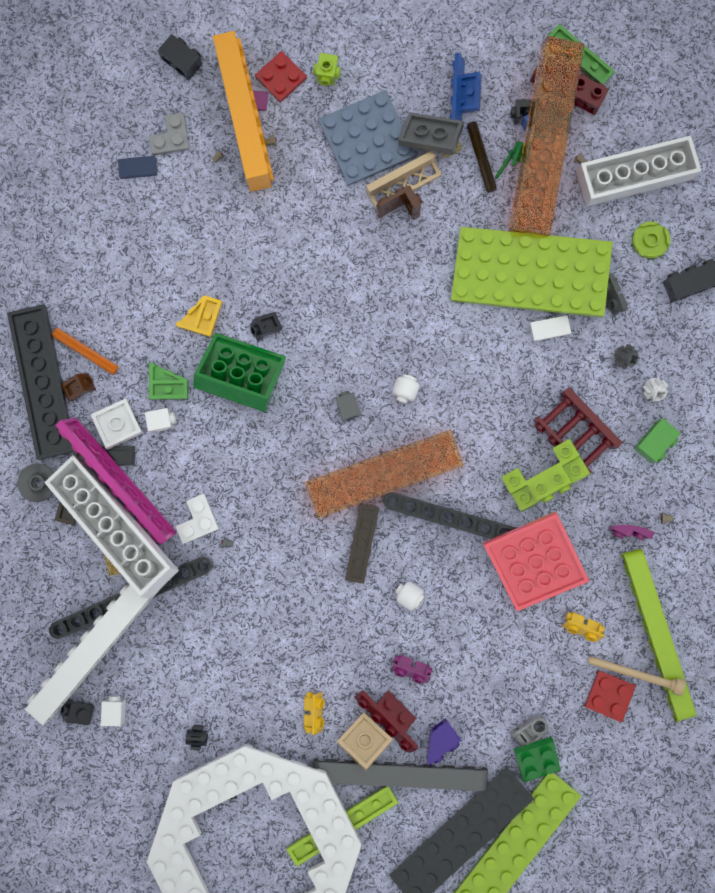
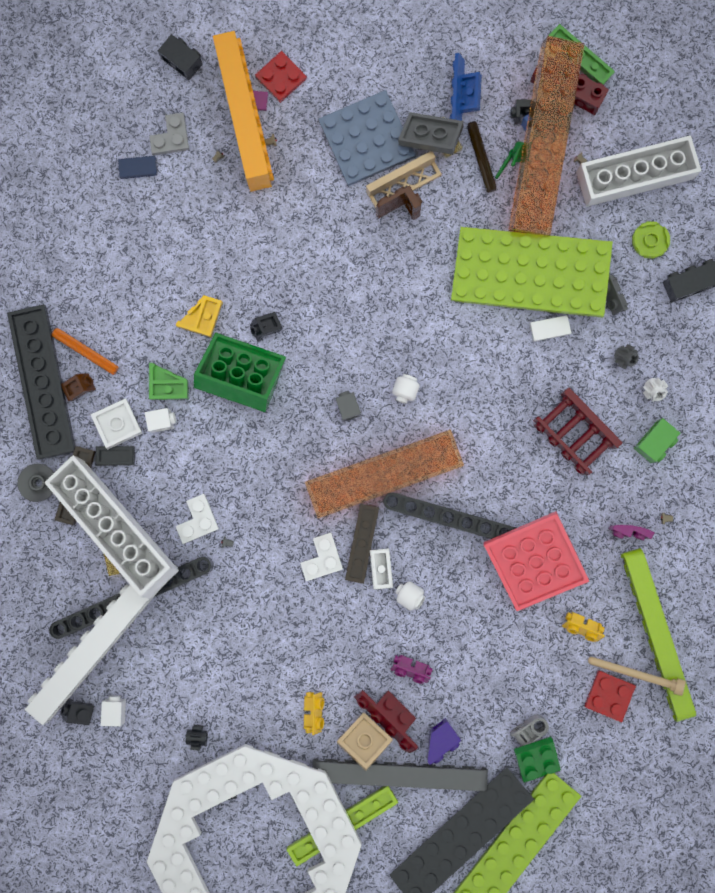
dark pink plate [55,417,177,545] -> none
lime brick [313,53,341,86] -> none
lime bracket [501,439,591,512] -> none
none -> white plate [300,533,343,581]
none -> white slope [370,548,393,589]

